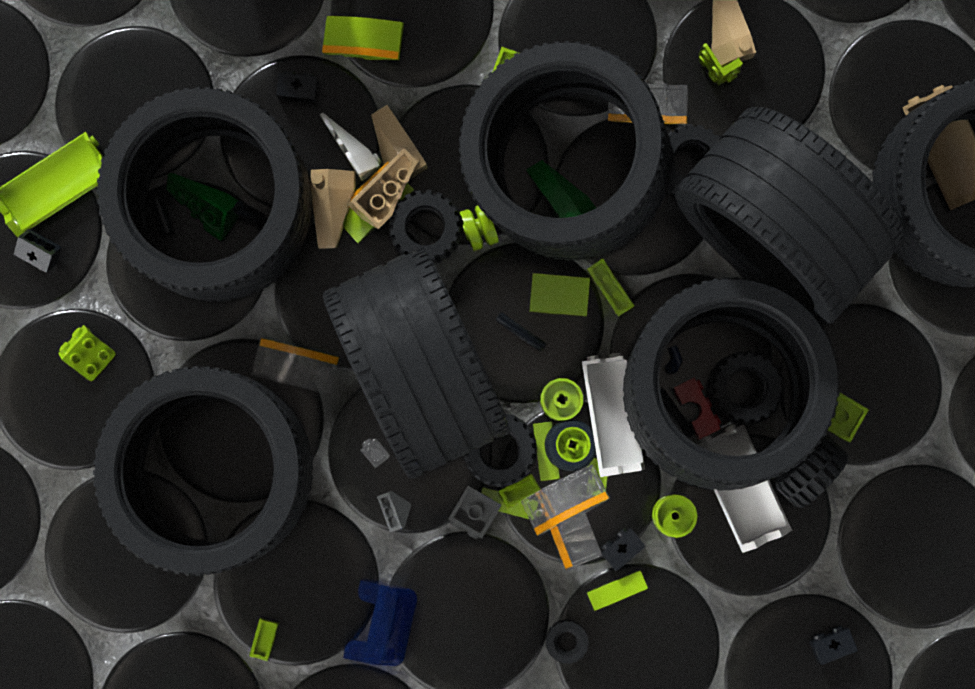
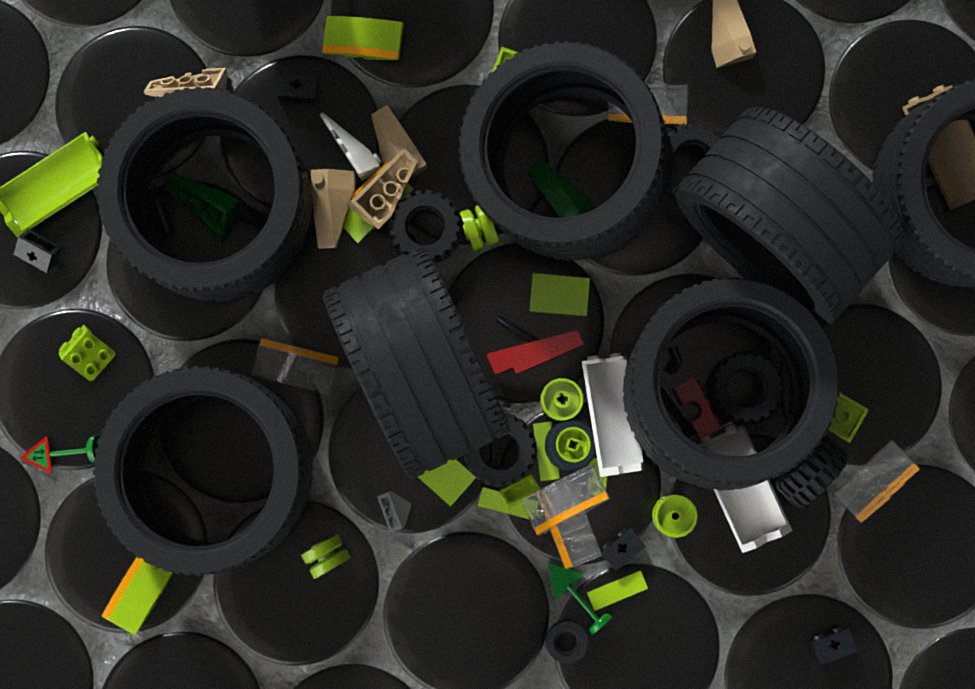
lime tile [249,618,279,661] -> none
clear blue windscreen [343,578,417,666] -> none
clear bracket [360,438,390,468] -> none
dark grey plate [449,485,501,539] -> none
lime tile [587,259,635,317] -> none
lime bracket [698,43,743,86] -> none
none -> green piece [20,436,100,474]
none -> lime slope [102,557,173,636]
none -> tan wedge [144,68,227,97]
none -> lime wheel [301,534,352,579]
none -> lime tile [418,459,476,506]
none -> red wedge [487,331,584,376]
none -> green piece [548,562,613,635]
none -> clear slope [834,440,920,523]

